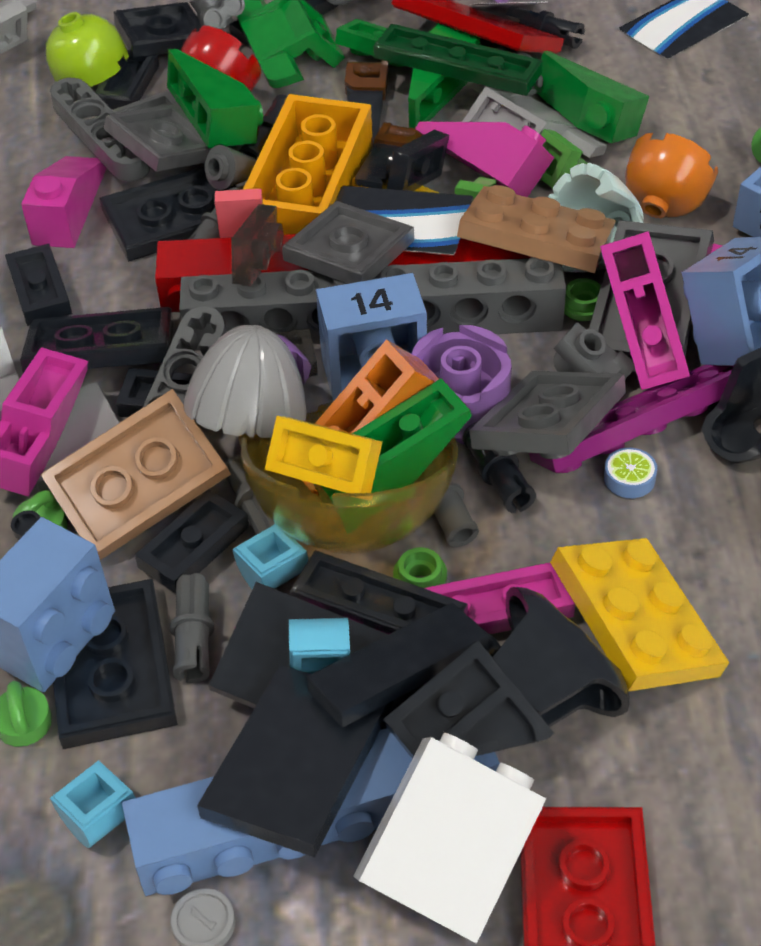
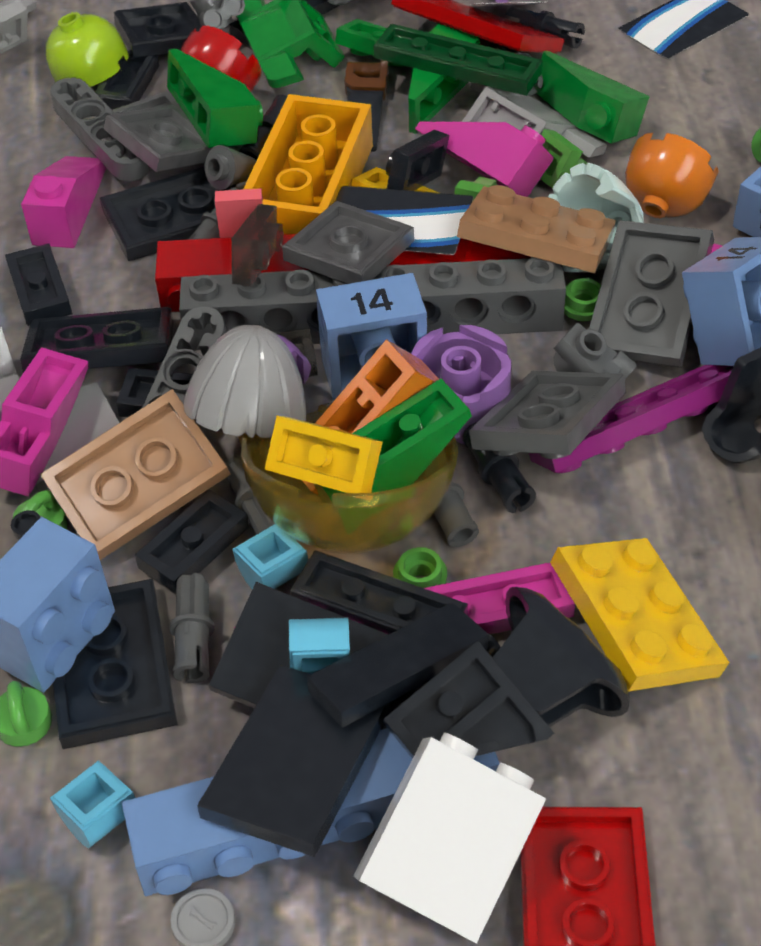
black piece [355,122,422,189] -> none
dark pink slope [600,231,690,390] -> none
tile [604,448,657,498] -> none

